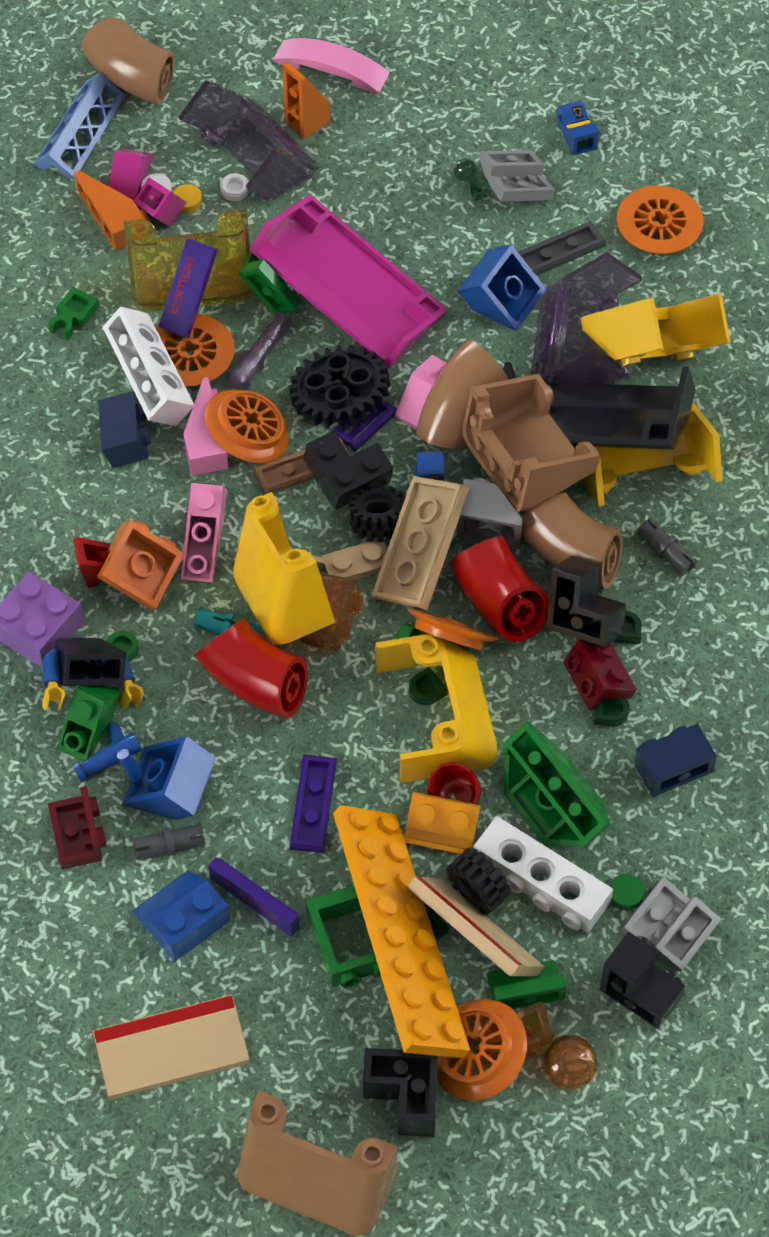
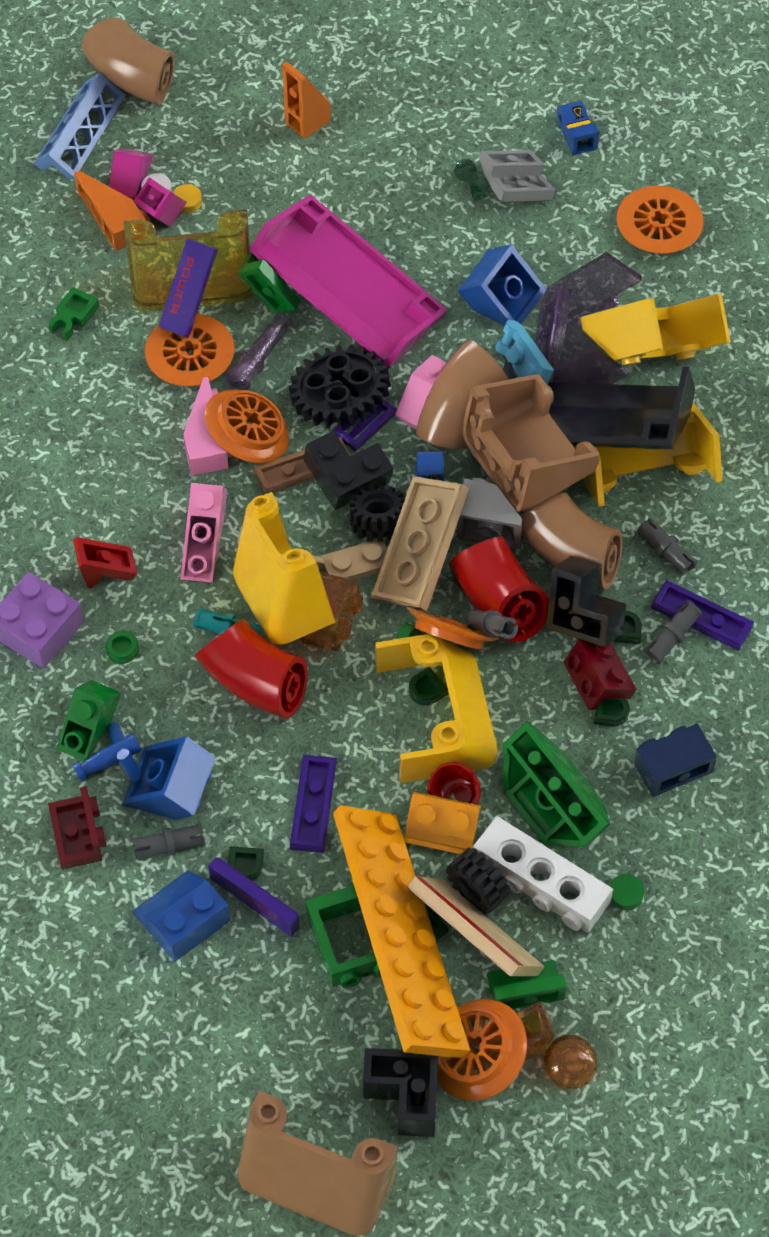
black torso [42,638,144,711] -> none
tan tile [93,995,250,1100] -> none
orange plate [97,520,184,611] -> none
dark blue brick [98,391,151,468] -> none
white brick [103,306,195,426] -> none
windscreen [178,80,320,200] -> none
white tile [220,173,250,201] -> none
bright pink slope [273,38,390,94] -> none
dark grey tile [518,221,606,276] -> none
black brick [599,931,685,1030] -> none
light grey slope [619,876,721,972] -> none
none -> dark green tile [228,846,264,881]
none -> dark grey pin [465,609,518,639]
none -> medium azure plate [495,320,554,384]
none -> dark grey pin [644,600,703,664]
none -> dark purple tile [651,580,754,651]

